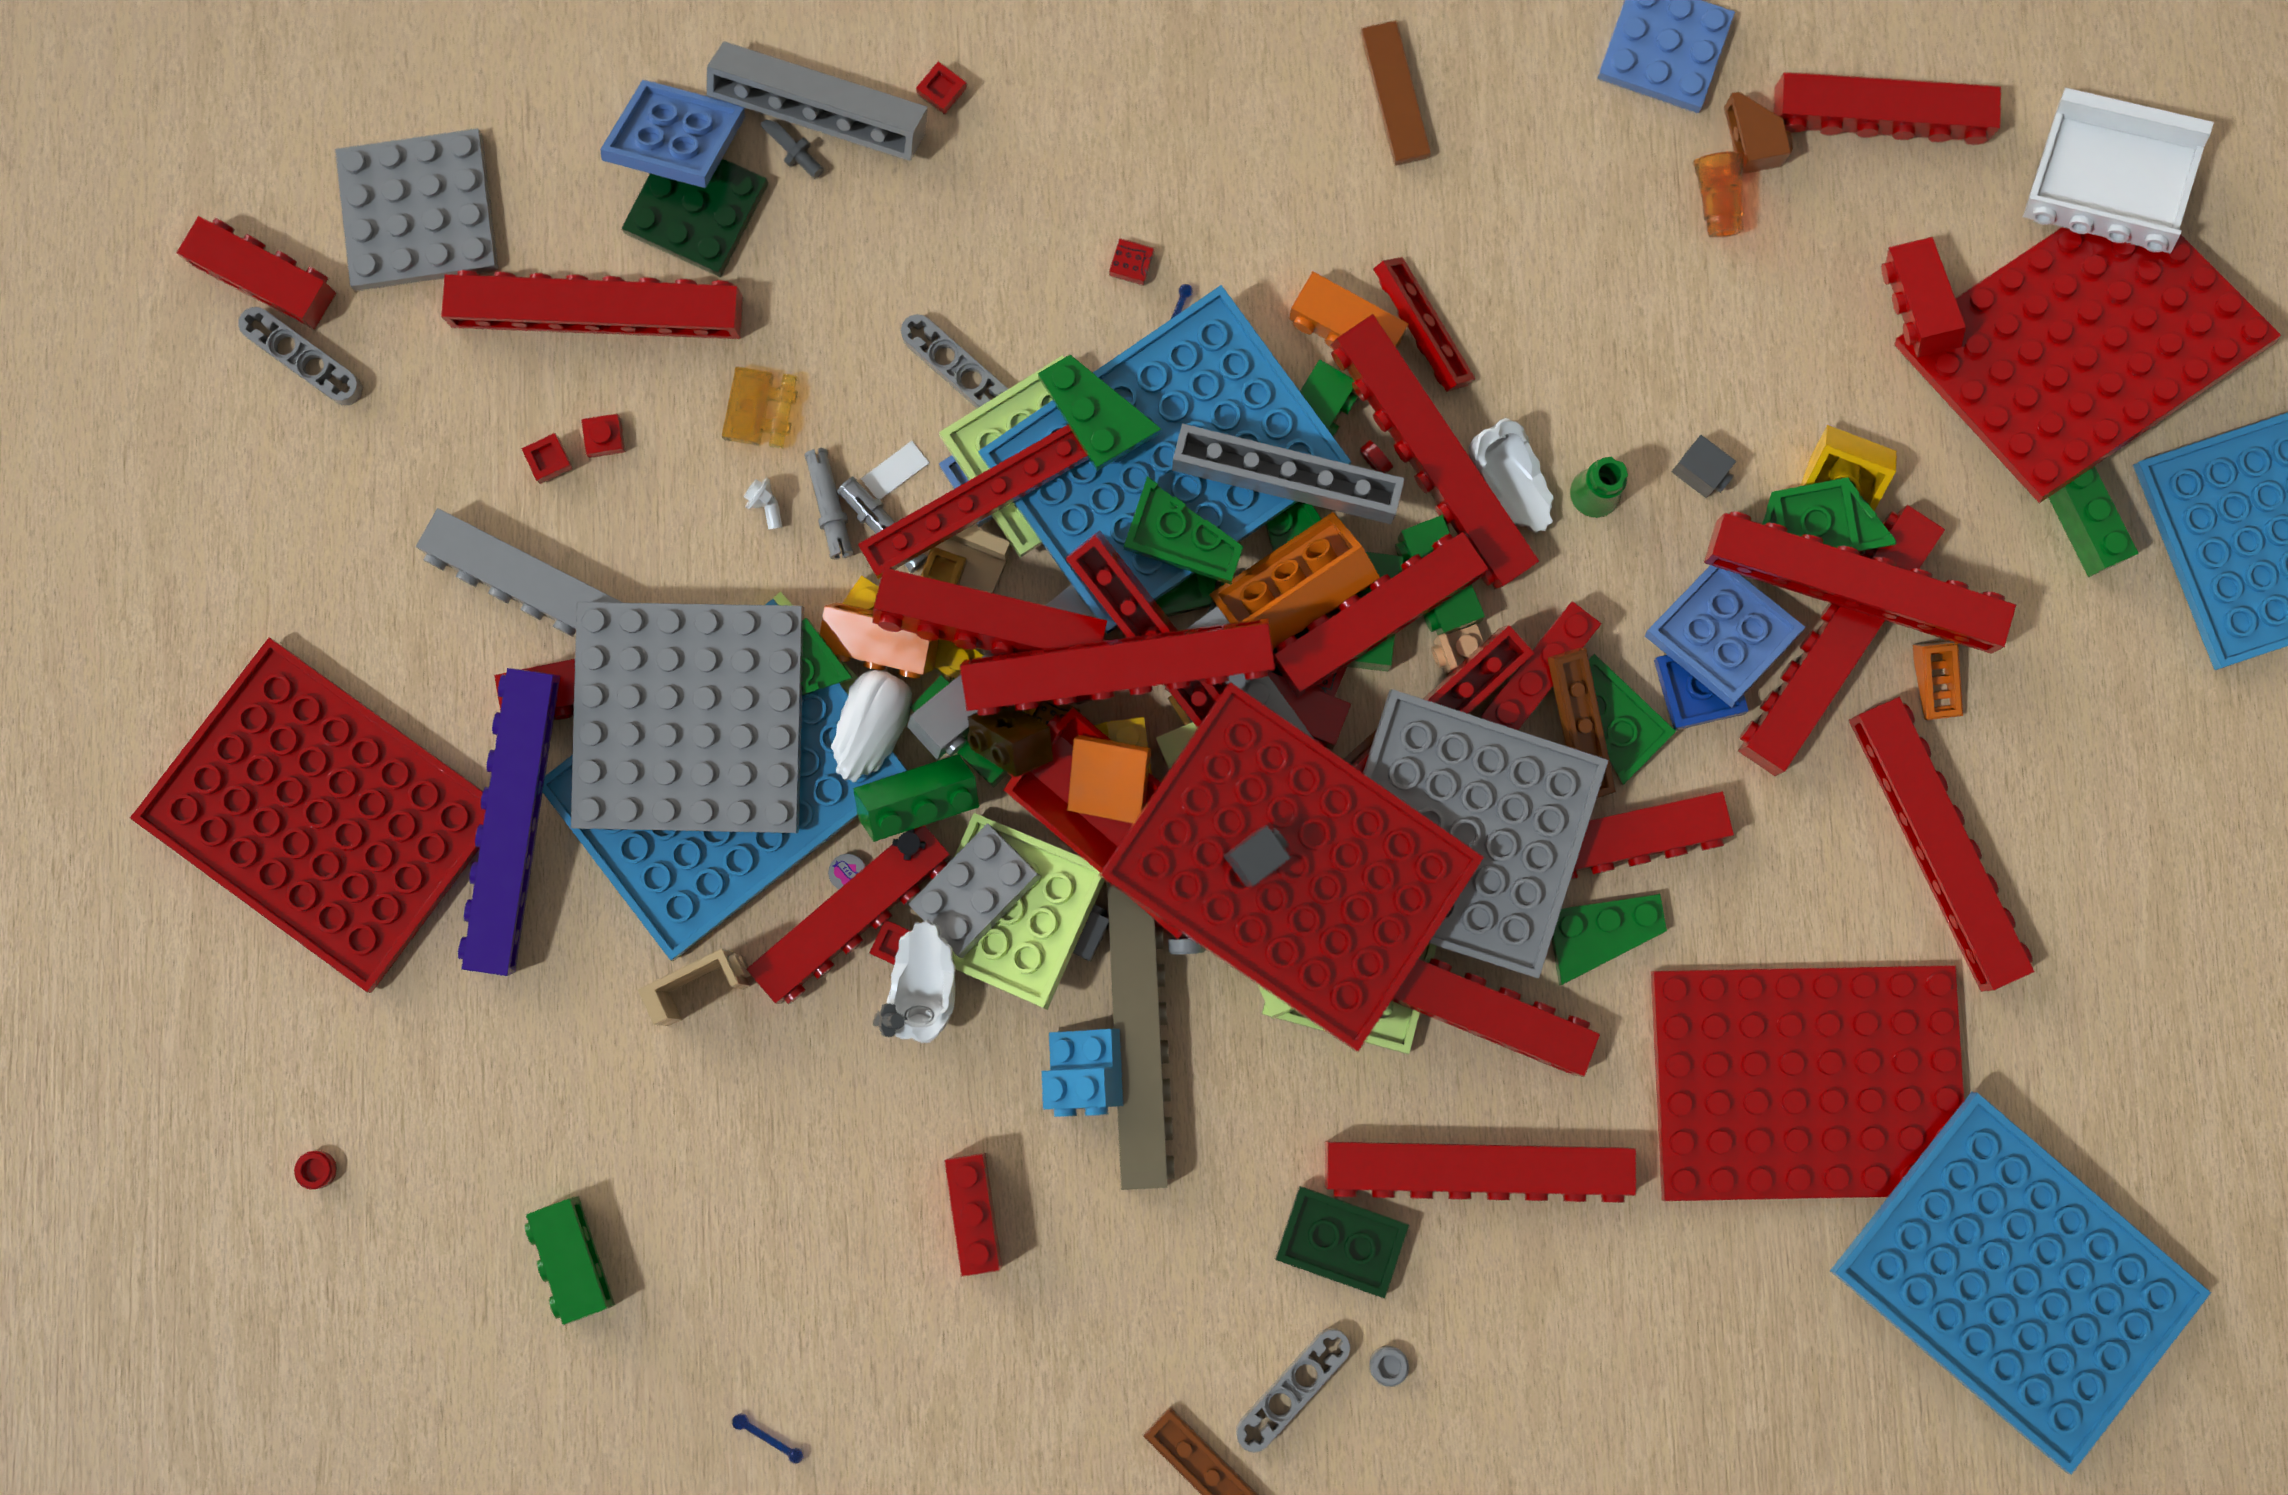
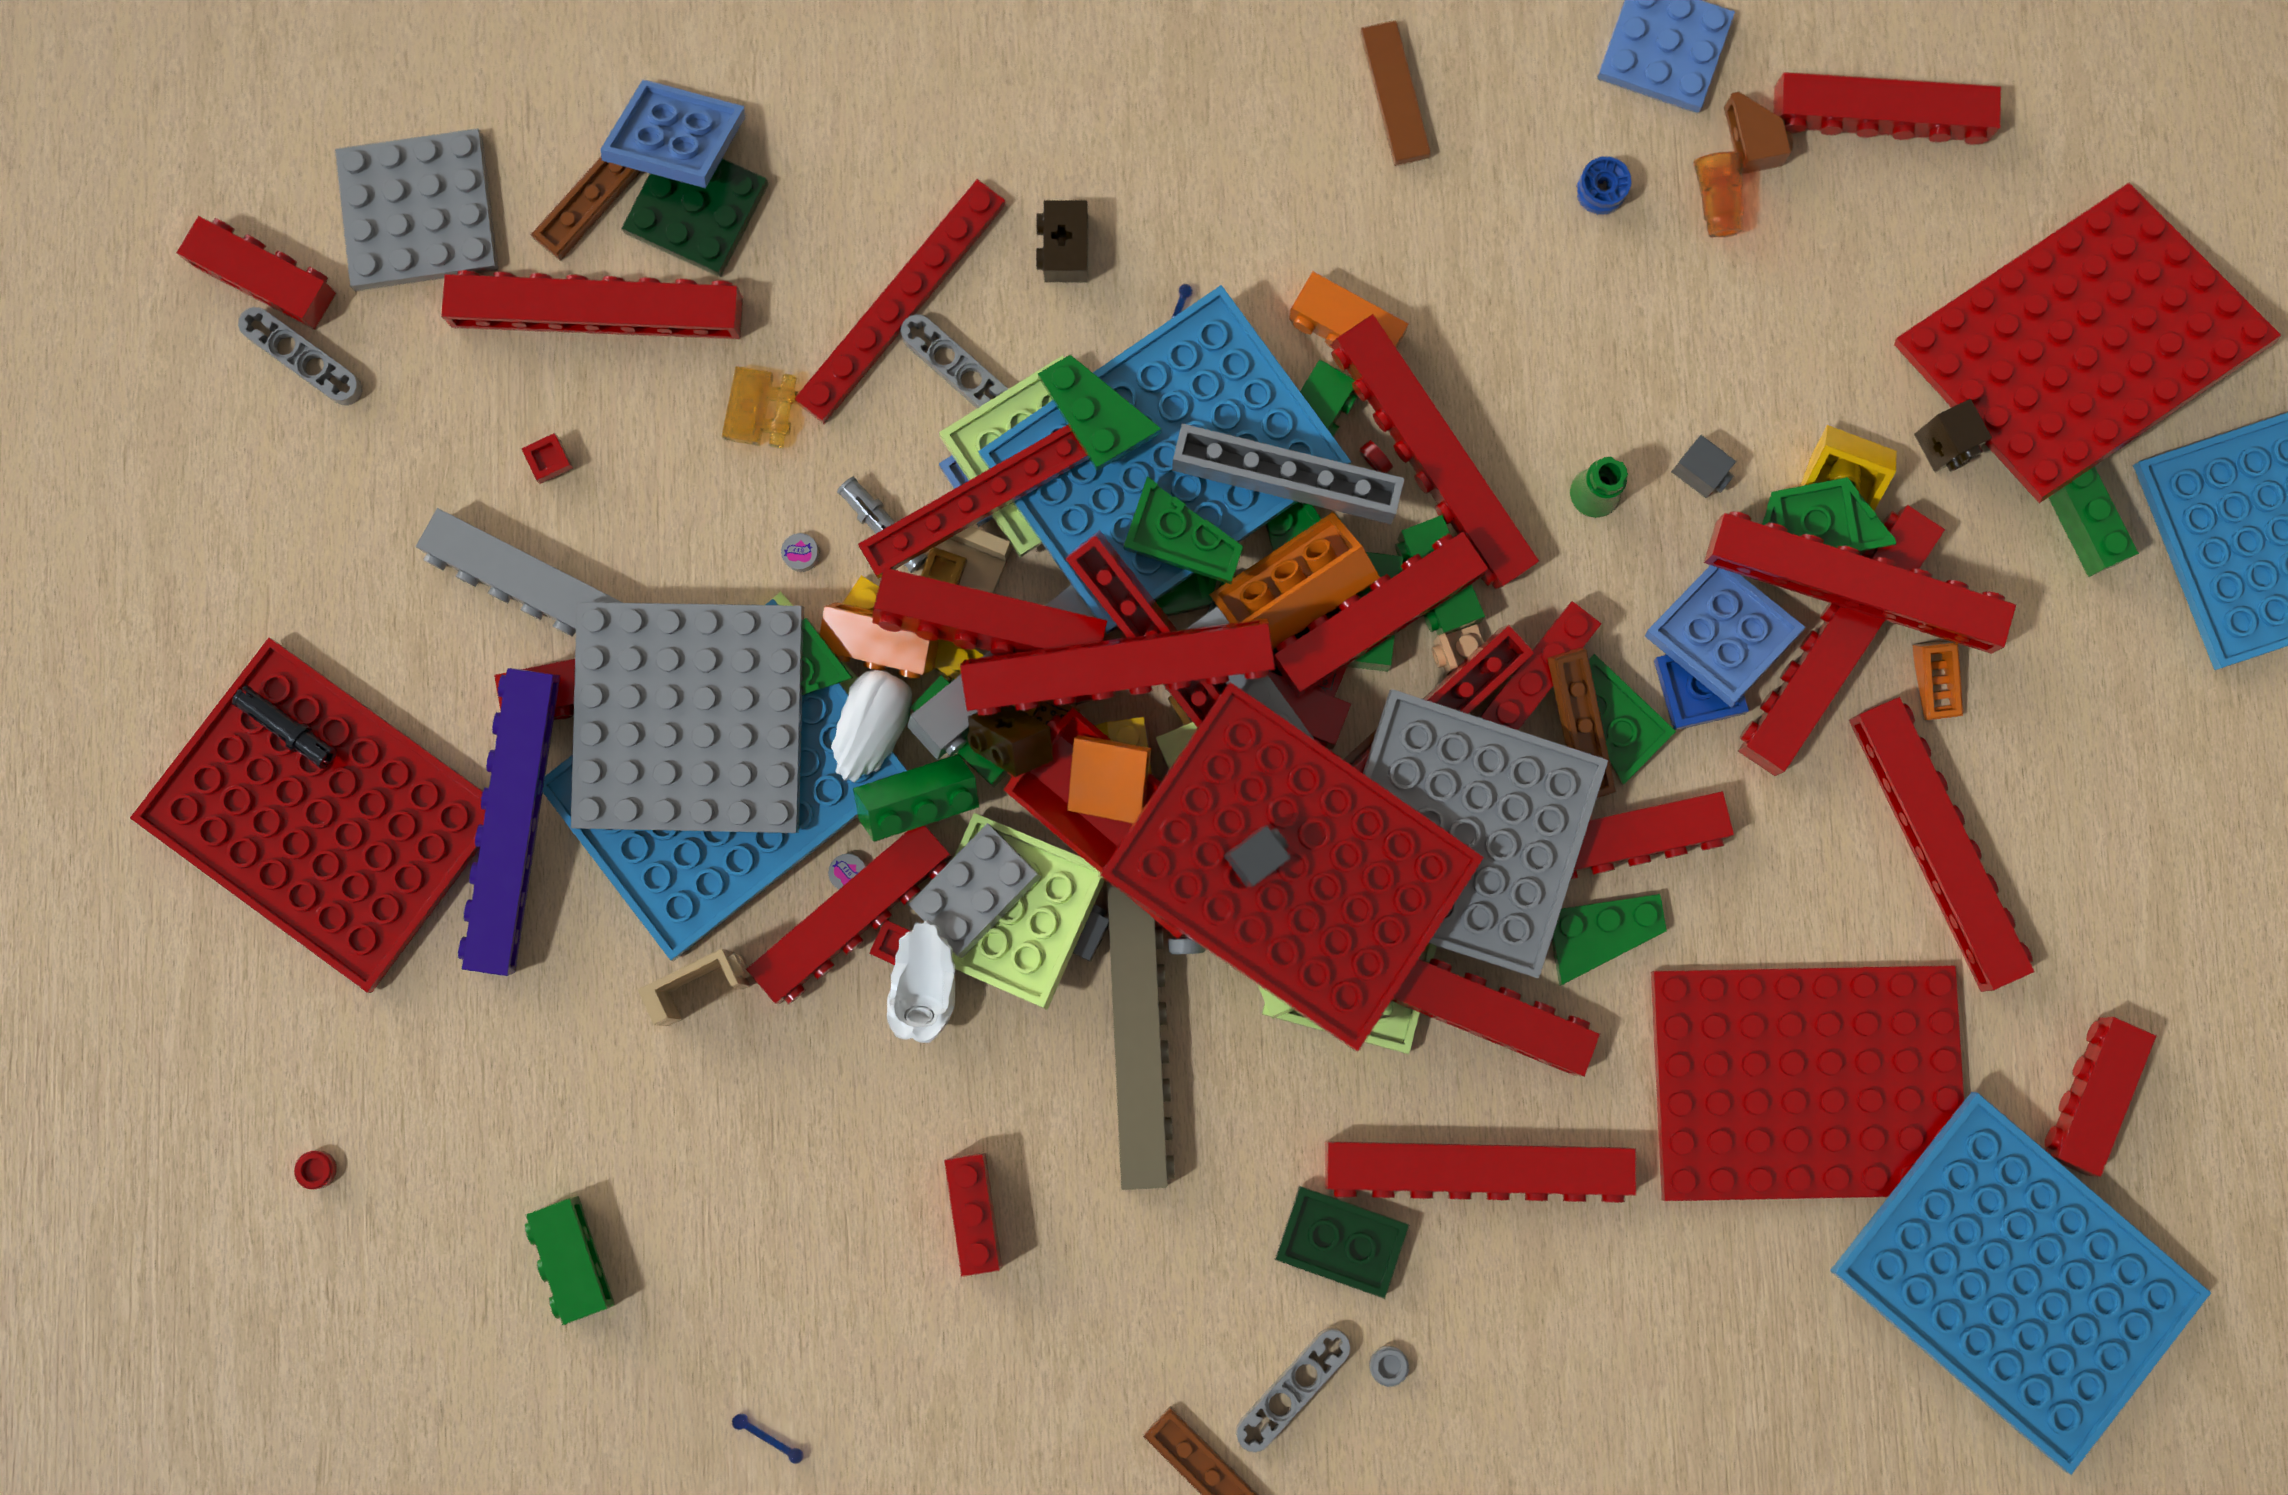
red plate [581,414,625,458] -> none
light grey brick [707,41,928,161] -> none
white plate [744,477,783,530] -> none
dark grey piece [761,120,824,179] -> none
light grey pin [804,448,854,560] -> none
white sticker [861,441,929,500] -> none
dark grey piece [873,1003,905,1037] -> none
black piece [892,829,926,861] -> none
red plate [916,61,967,114] -> none
dark azure plate [1041,1029,1123,1117] -> none
red tile [1109,238,1154,286] -> none
red plate [1373,257,1476,392] -> none
white hair [1468,418,1554,533] -> none
red brick [1881,237,1966,357] -> none
white panel [2023,88,2214,253] -> none
none -> black pin [232,685,337,769]
none -> dark orange tile [530,157,641,261]
none -> light grey tile [781,533,820,572]
none -> red plate [794,179,1006,424]
none -> dark brown brick [1036,200,1088,283]
none -> blue wheel [1576,156,1632,215]
none -> dark brown brick [1914,399,1992,472]
none -> red brick [2045,1017,2156,1177]

